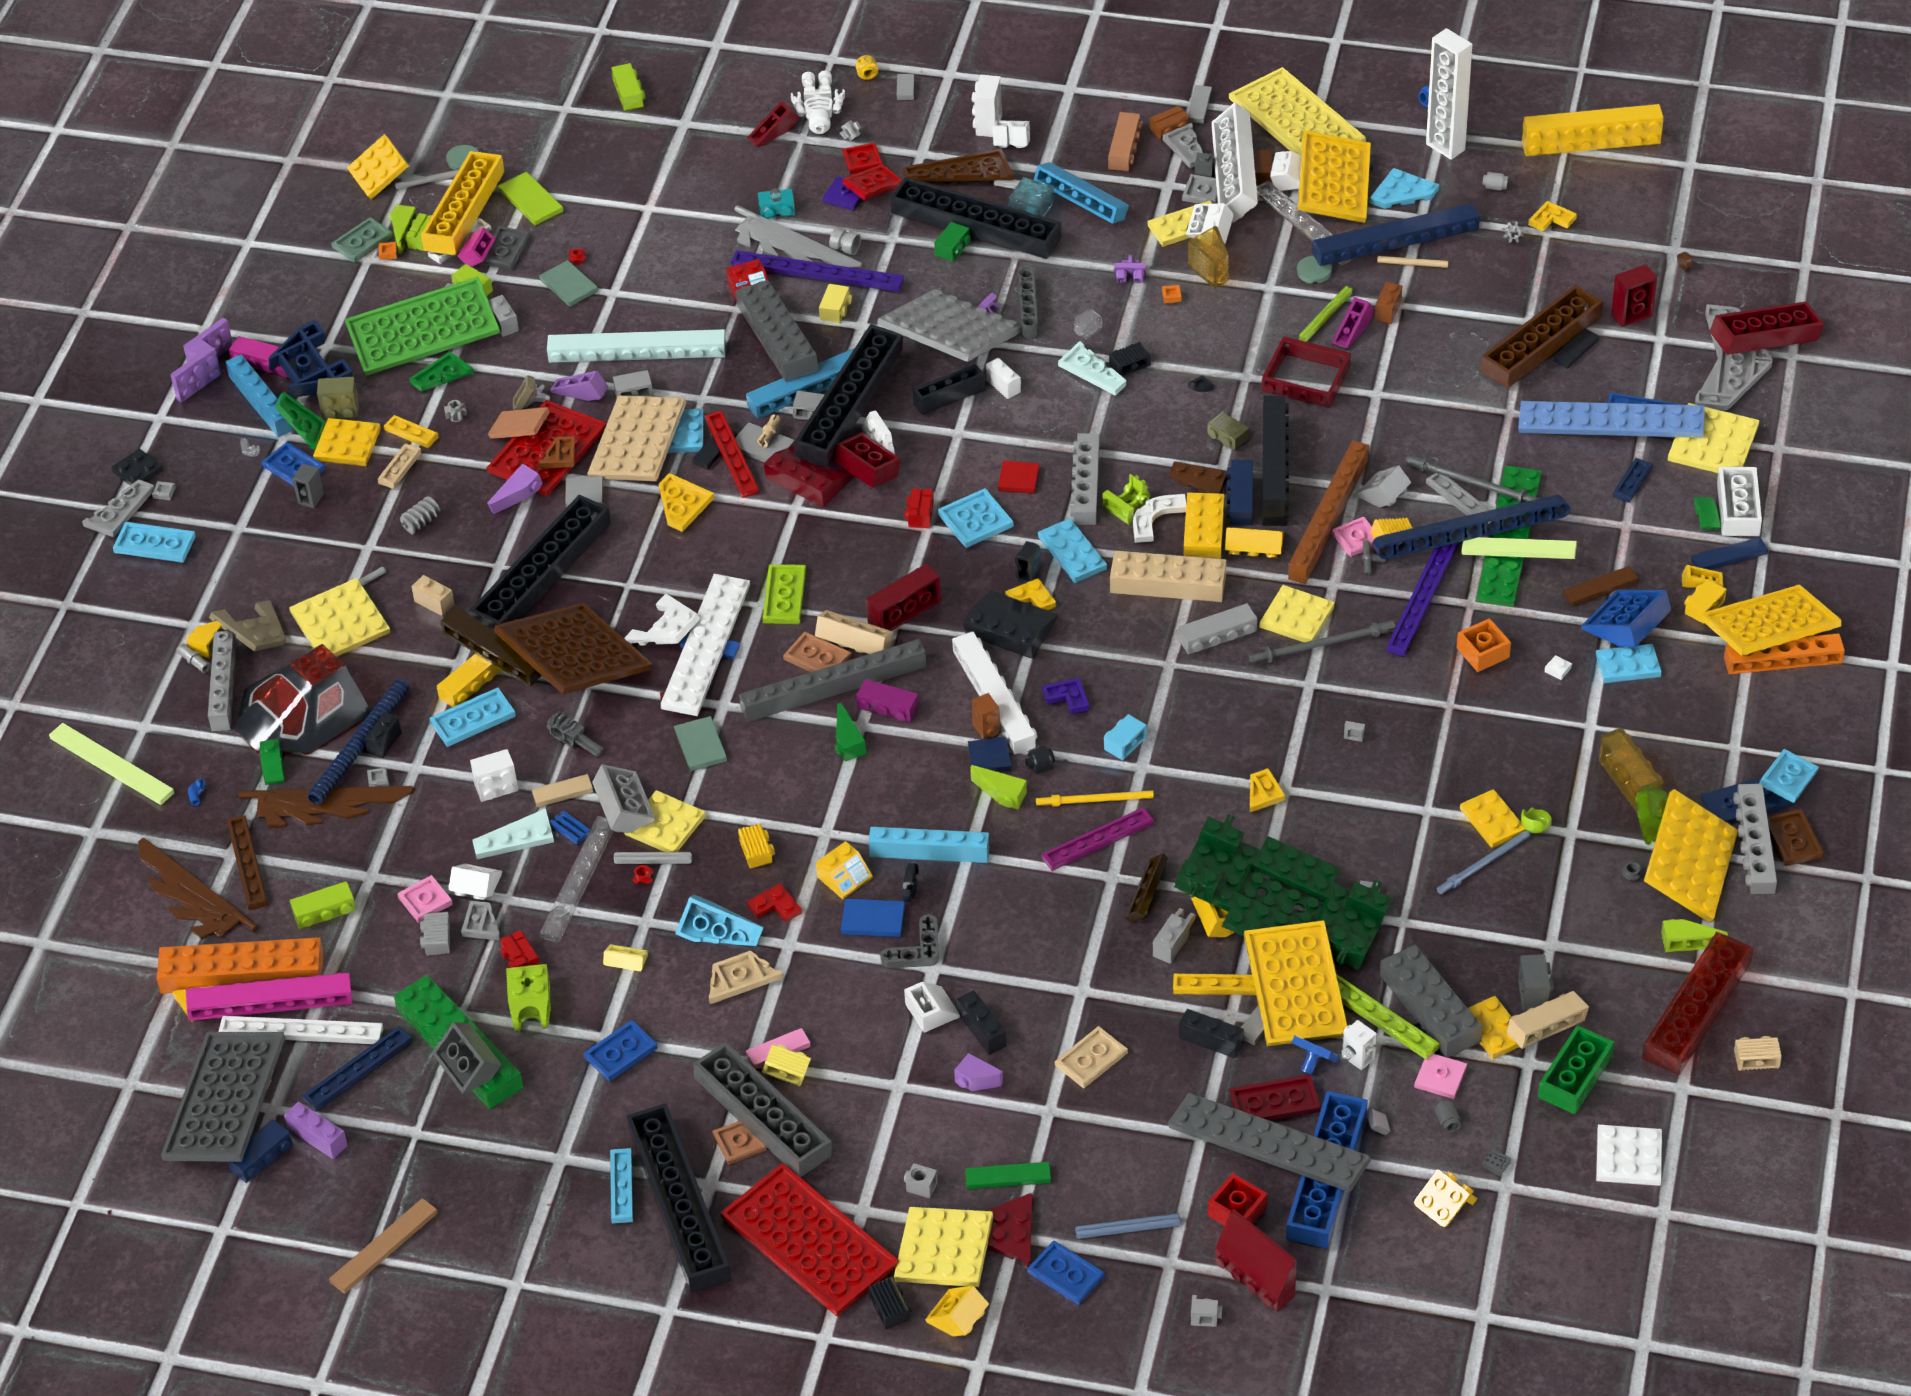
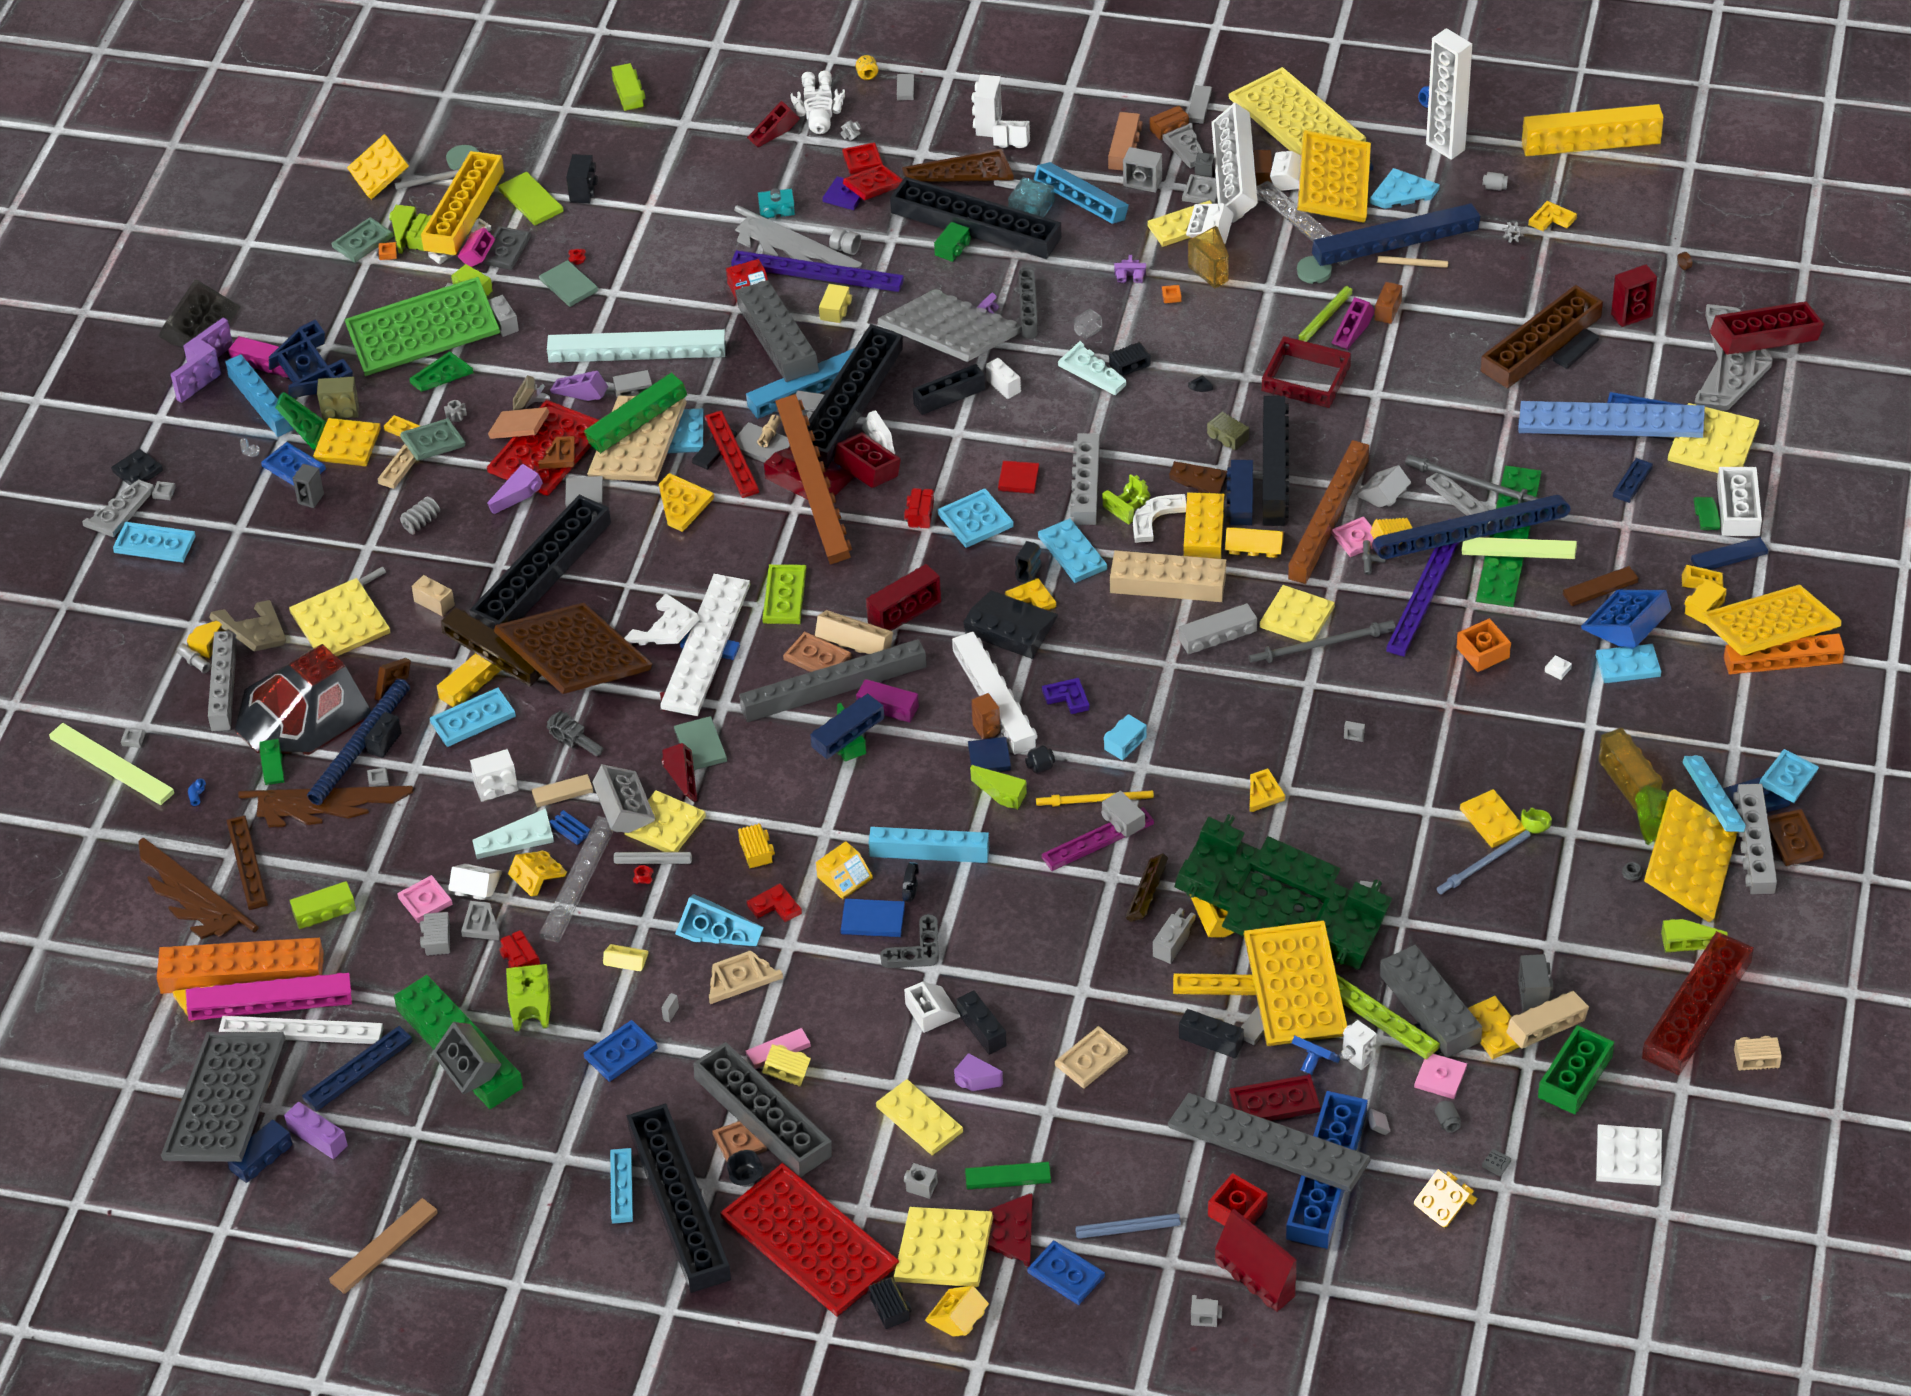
none -> light grey tile [121,727,146,748]
none -> clear smoke slope [159,279,241,348]
none -> reddish brown wing [375,658,411,701]
none -> sand green tile [400,418,466,461]
none -> yellow bracket [508,851,567,897]
none -> black brick [566,154,598,204]
none -> green brick [584,372,688,454]
none -> light grey tile [661,993,679,1023]
none -> dark red slope [662,743,697,802]
none -> black helmet [727,1150,764,1187]
none -> dark orange brick [775,394,852,565]
none -> dark blue brick [810,693,884,759]
none -> light yellow plate [876,1079,963,1156]
none -> light grey brick [1101,790,1145,838]
none -> light grey brick [1123,147,1162,193]
none -> medium azure plate [1682,755,1746,832]

